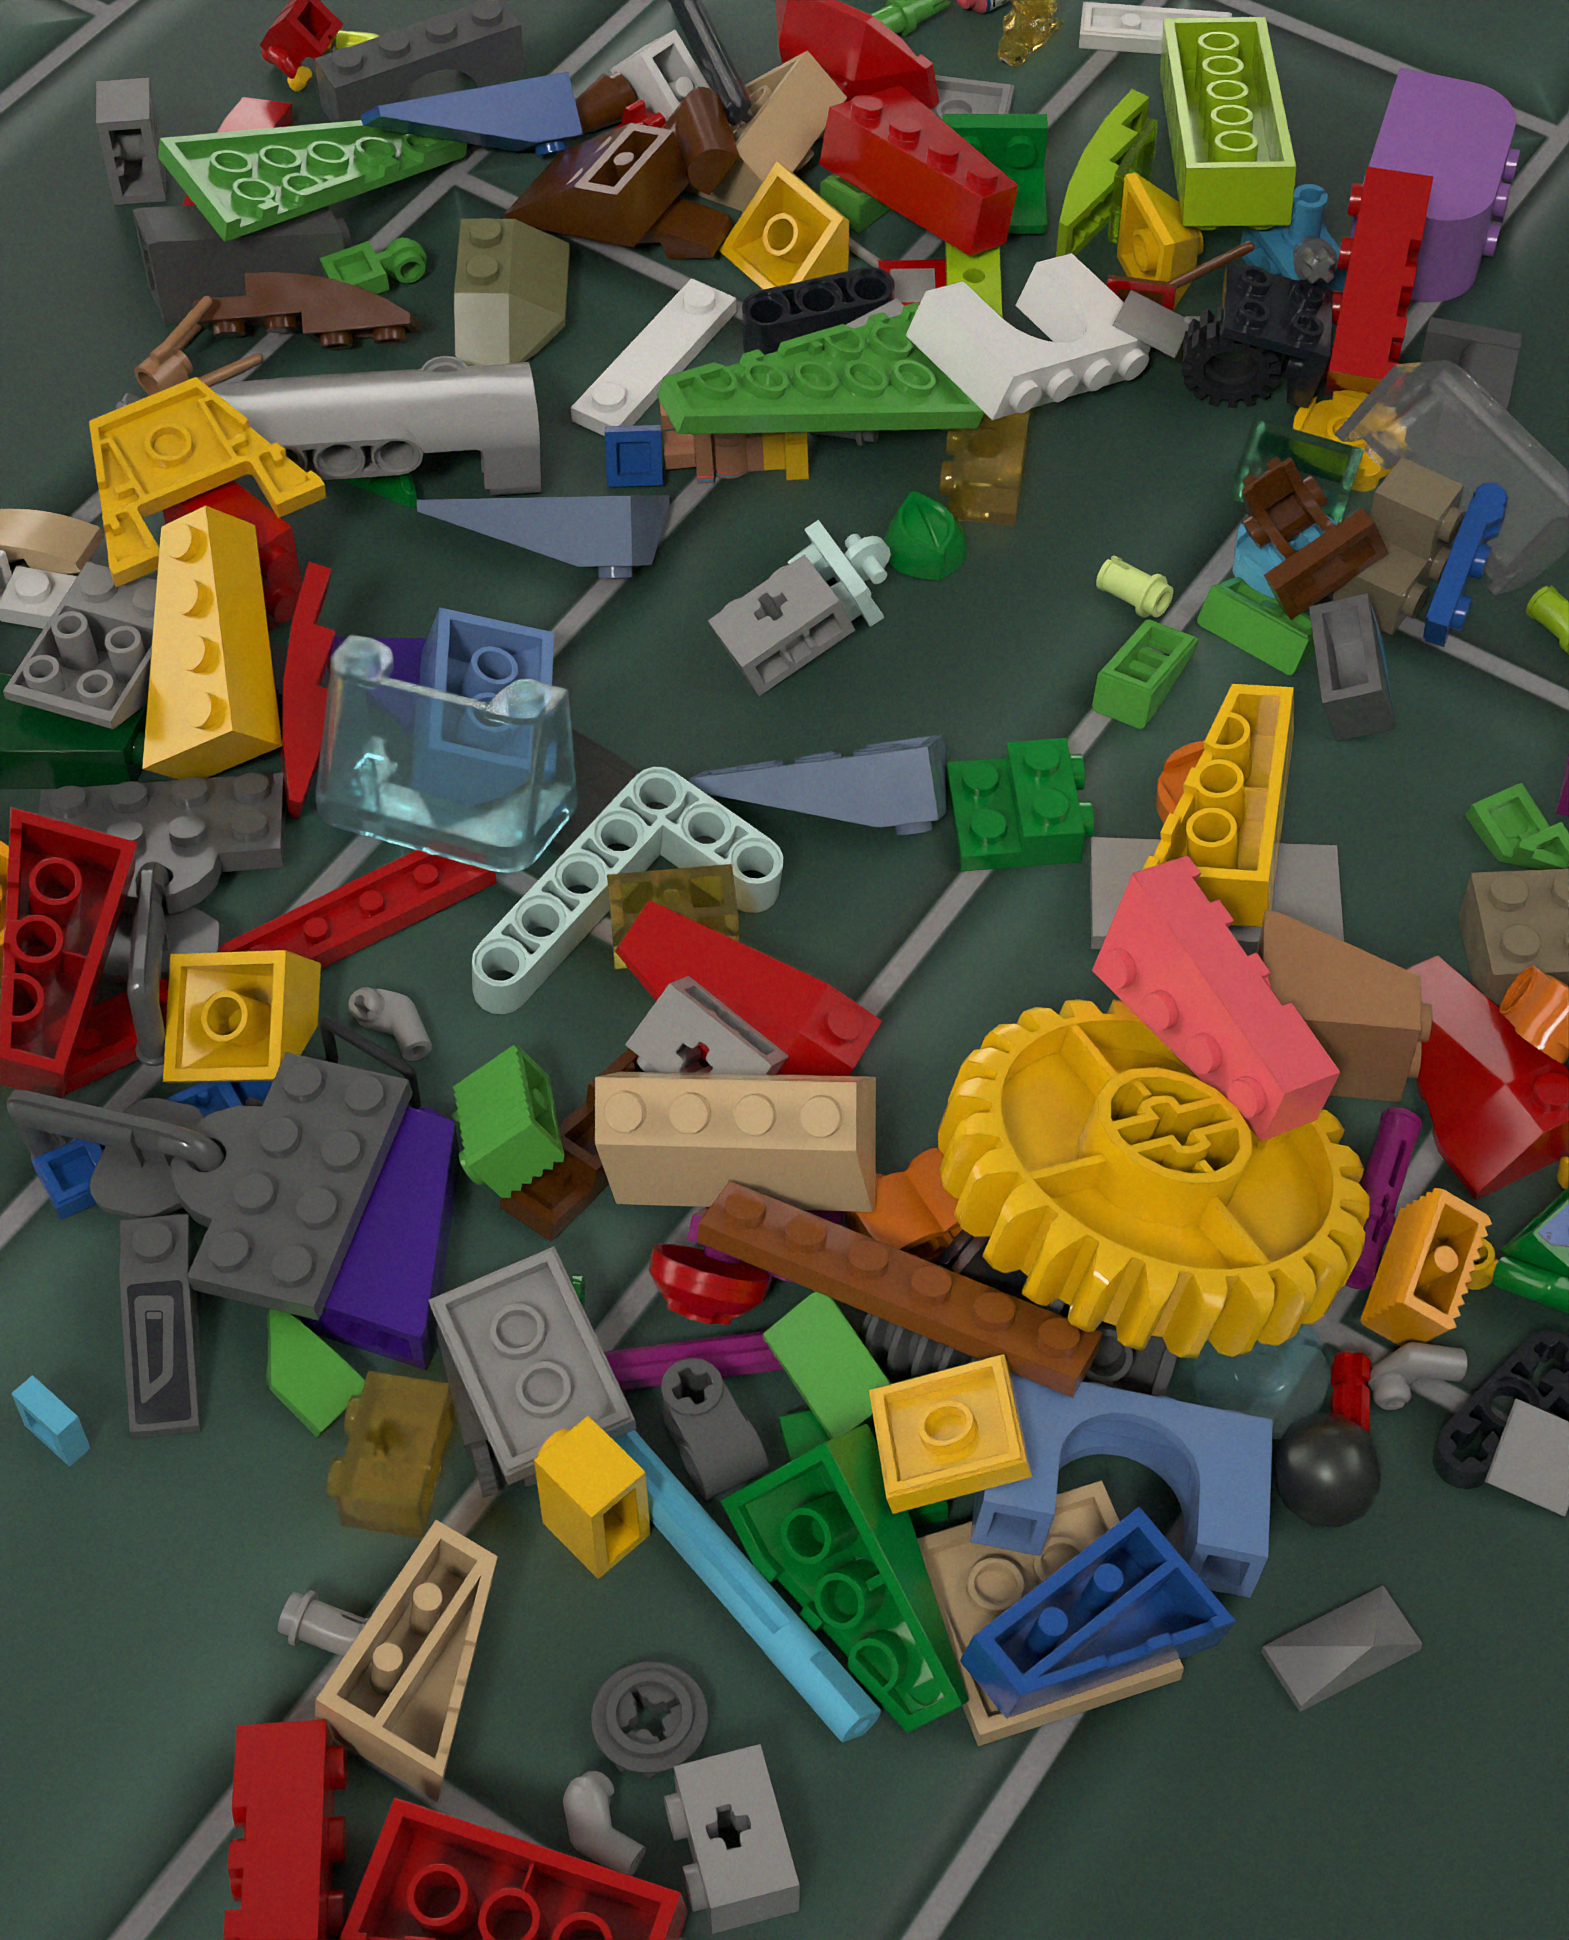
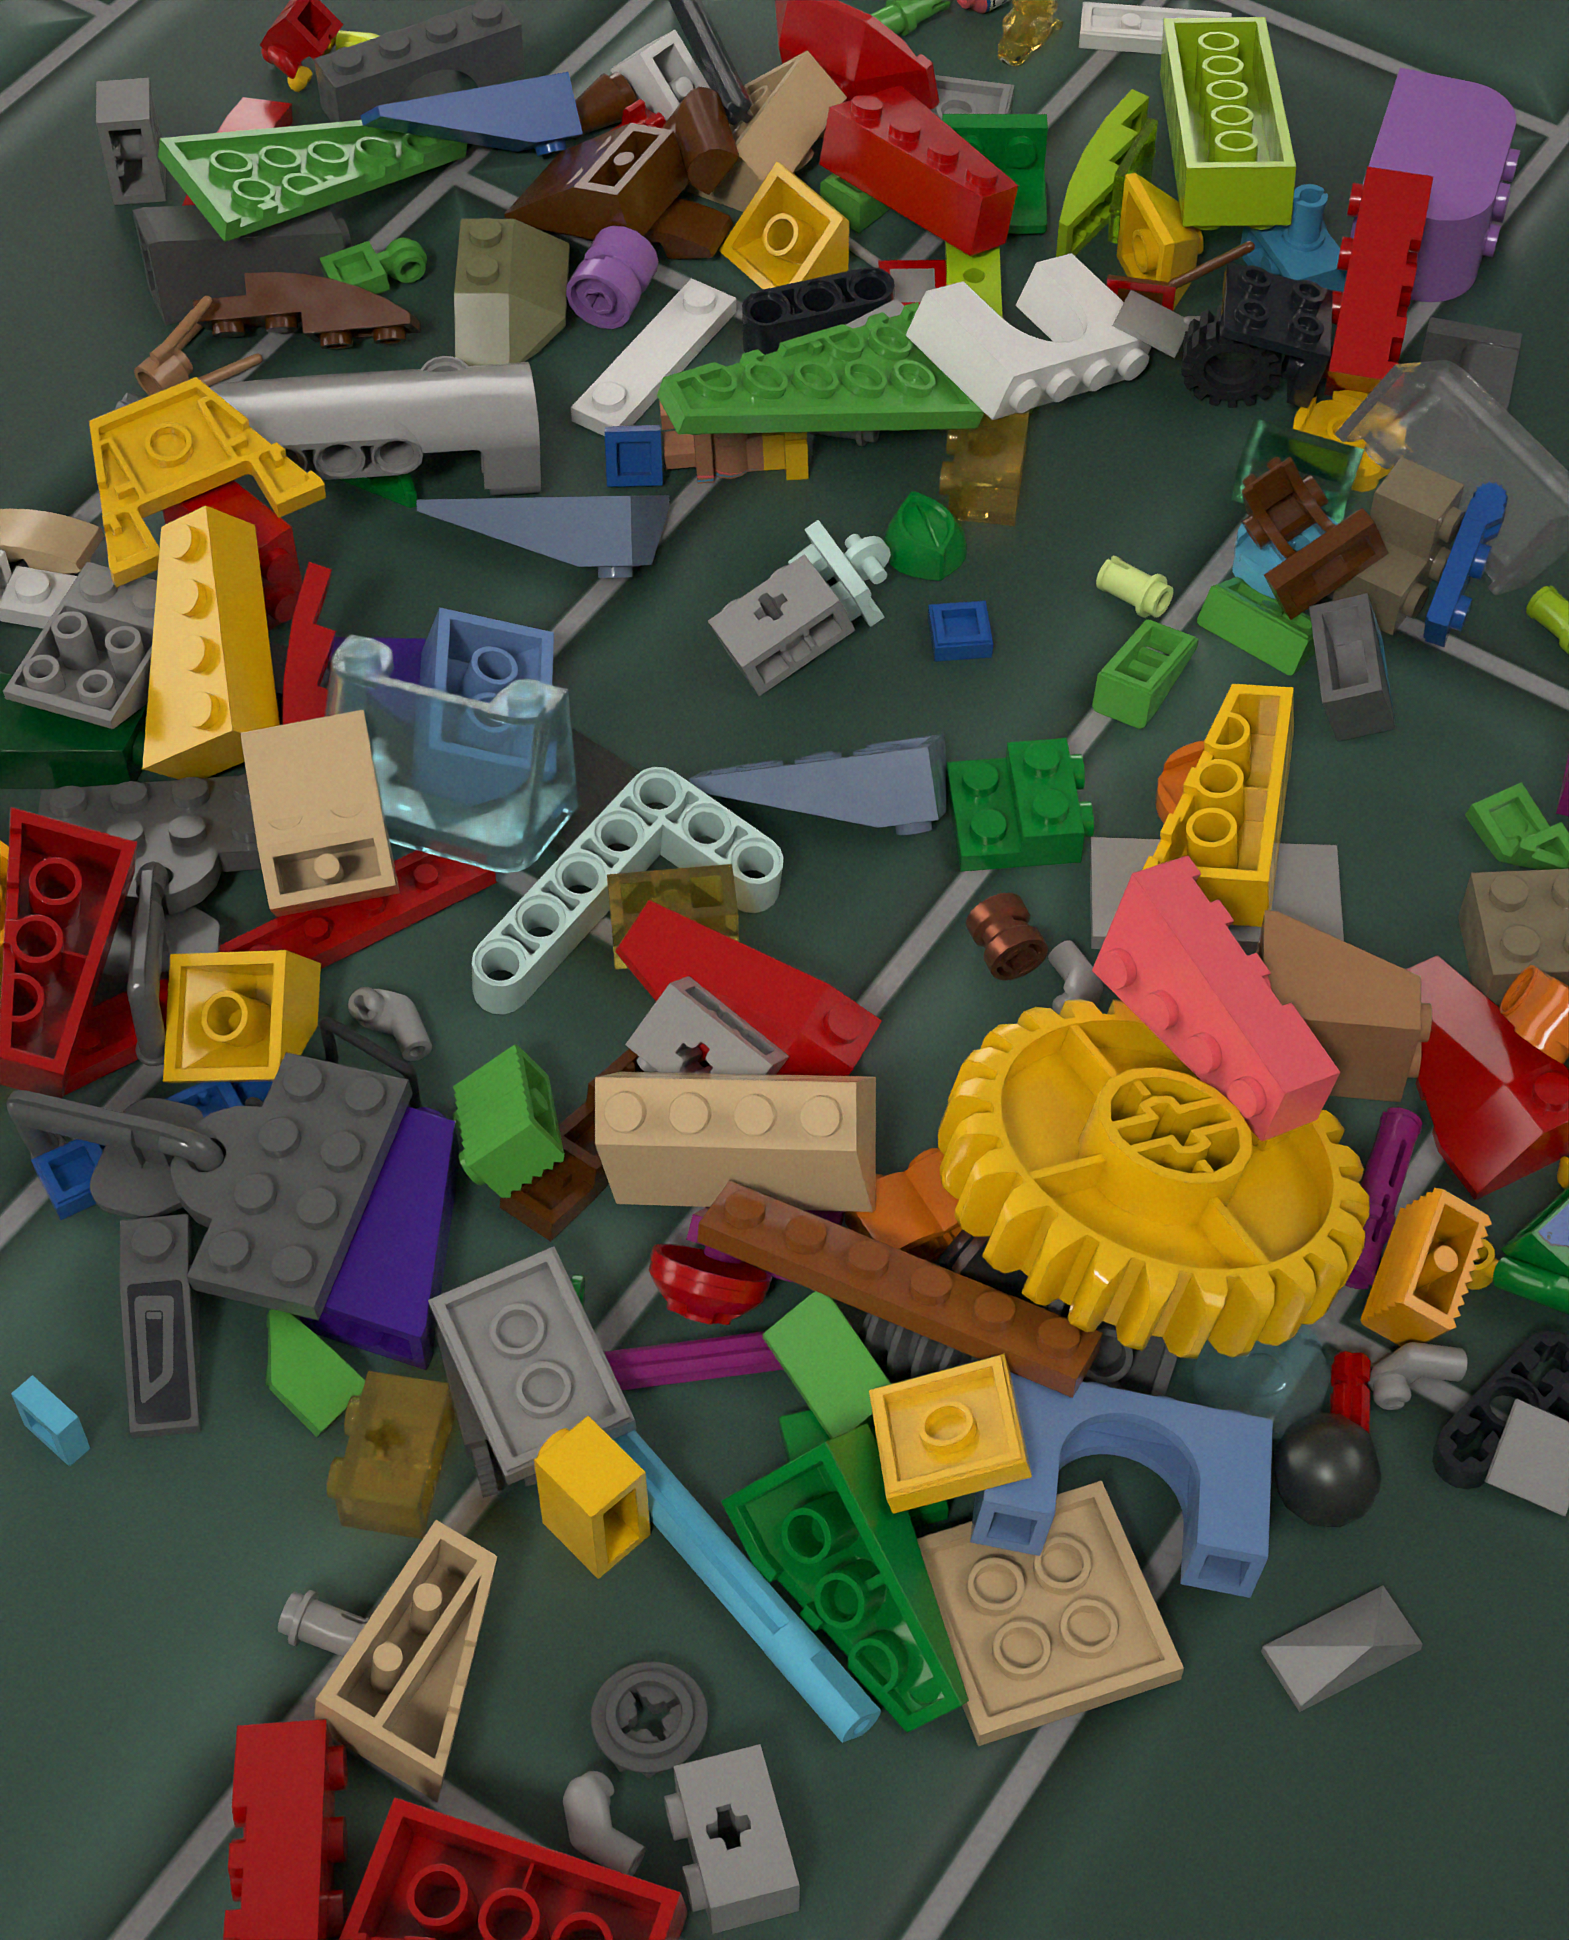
dark grey piece [661,1358,769,1501] -> none
blue wedge [960,1507,1236,1719] -> none
dark grey axle [1293,236,1338,284] -> none
none -> tan slope [240,710,400,917]
none -> medium lavender wheel [566,226,659,329]
none -> blue tile [928,601,993,662]
none -> copper wheel [966,893,1048,980]
none -> light grey arm [1048,940,1103,1015]

